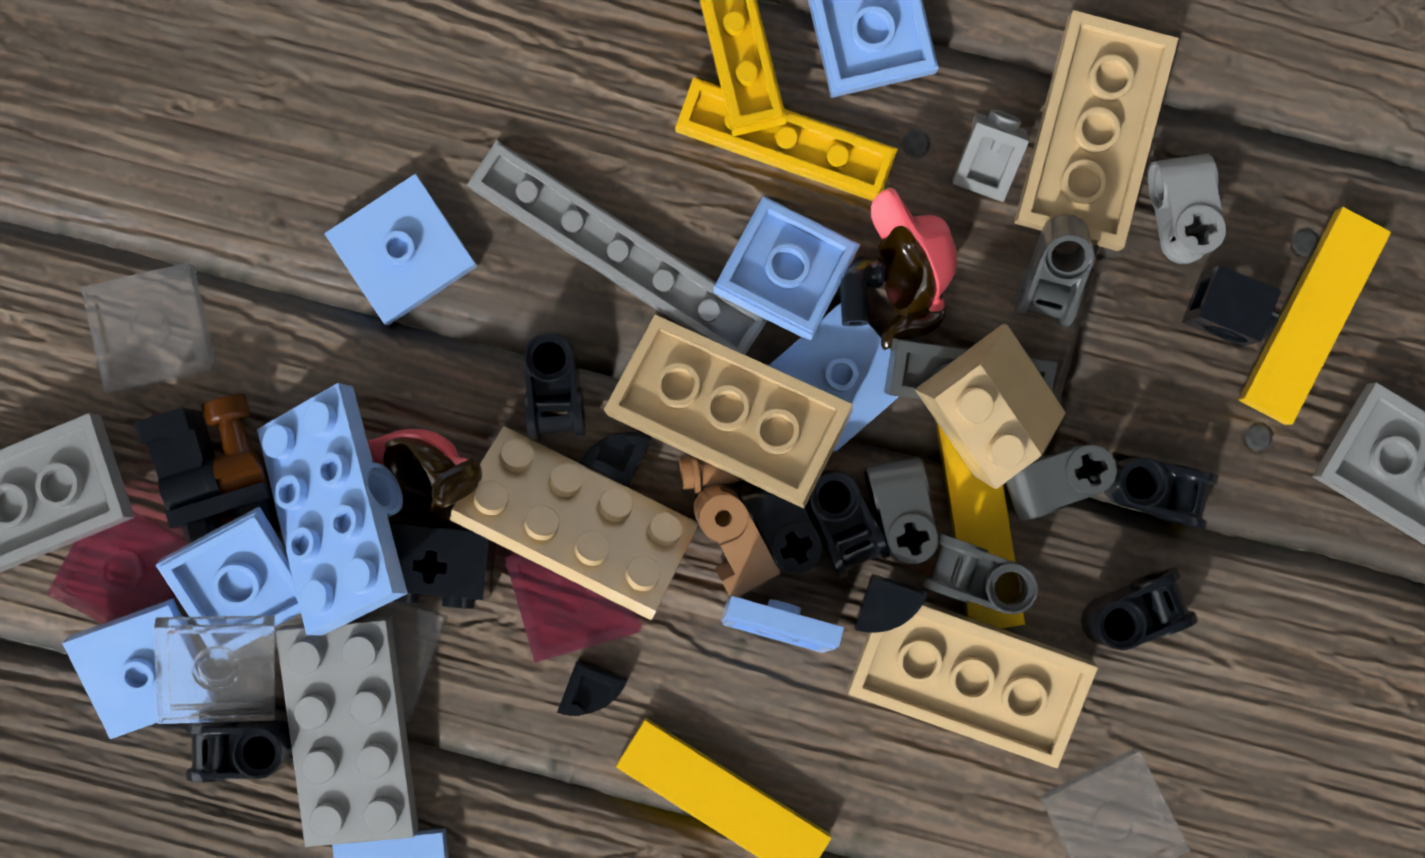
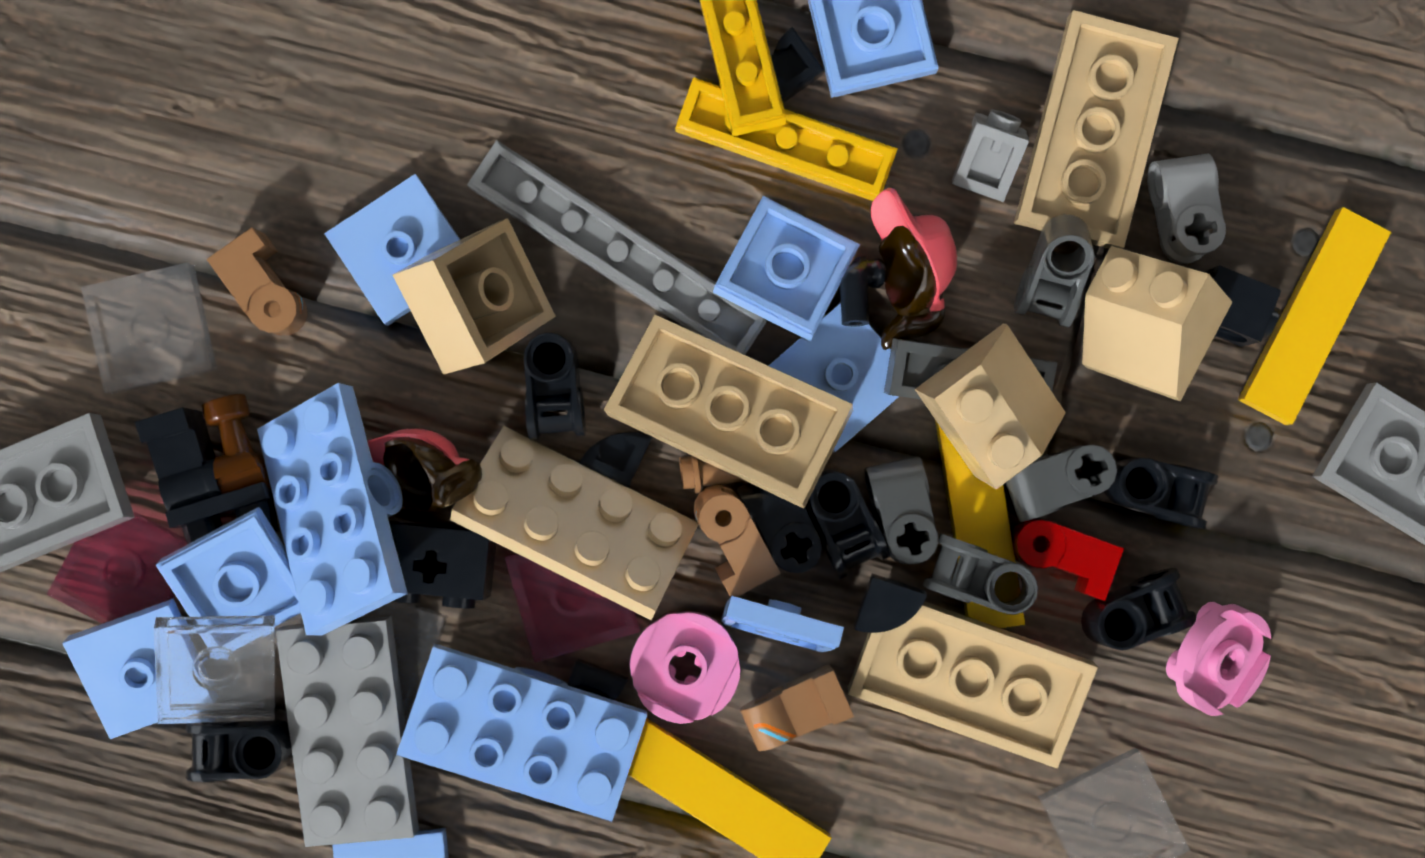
none -> medium nougat leg [206,227,307,336]
none -> tan slope [392,218,556,375]
none -> light blue plate [396,644,648,822]
none -> bright pink plate [630,611,740,724]
none -> medium nougat leg [740,664,854,751]
none -> black tile [772,27,824,103]
none -> red leg [1011,519,1124,601]
none -> tan slope [1082,246,1232,402]
none -> bright pink plate [1166,602,1271,716]

